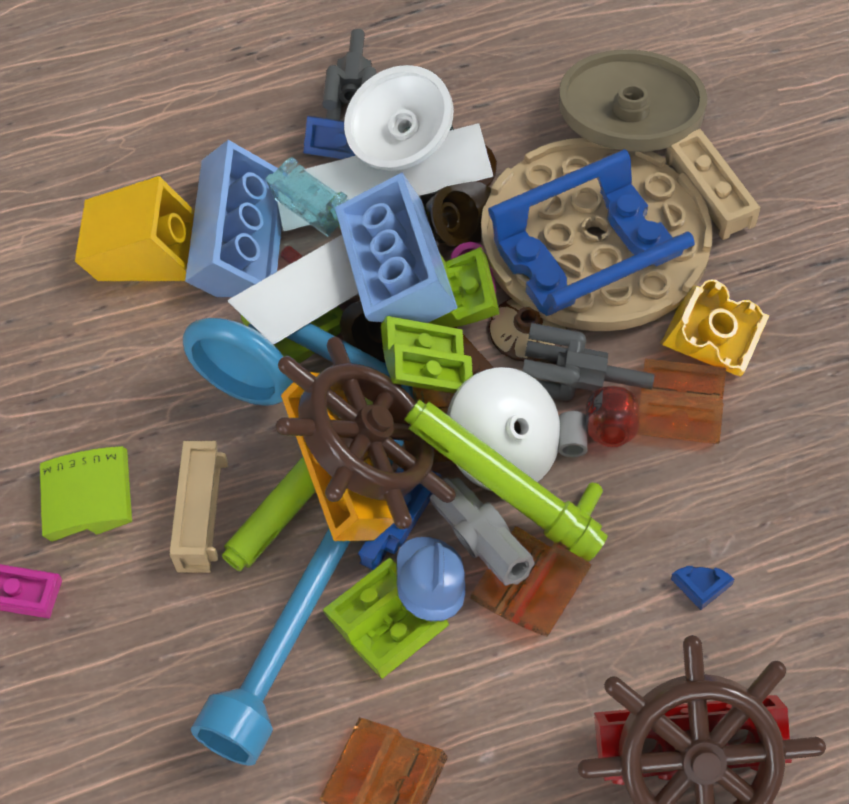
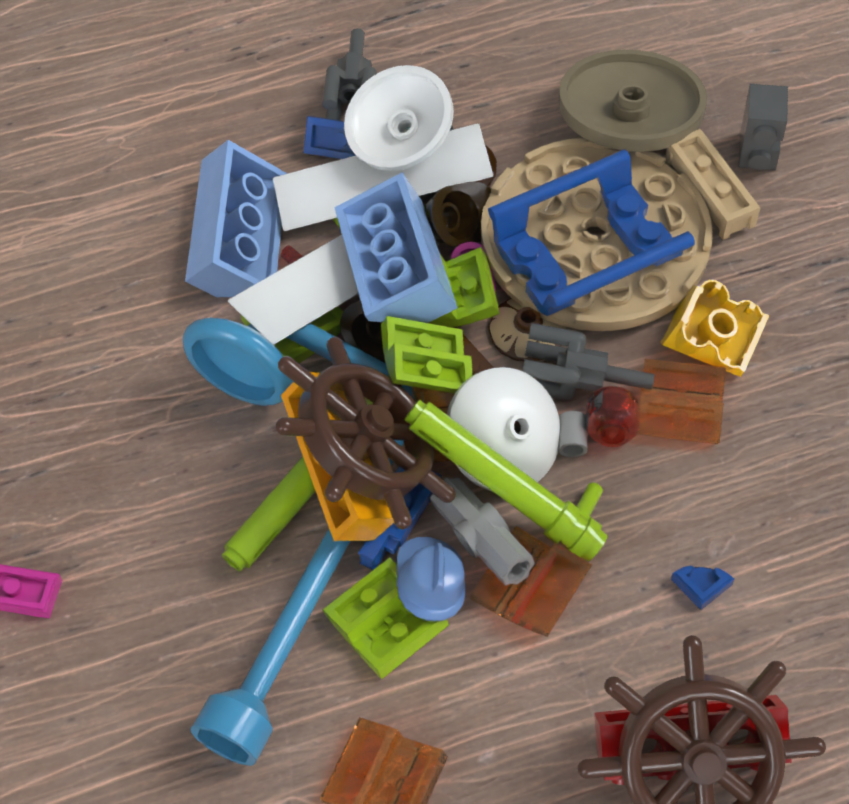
lime slope [40,446,132,542] -> none
yellow slope [75,176,195,281] -> none
tan container [169,441,228,573] -> none
clear light blue hinge [265,157,350,237] -> none
none -> dark grey brick [738,84,788,170]

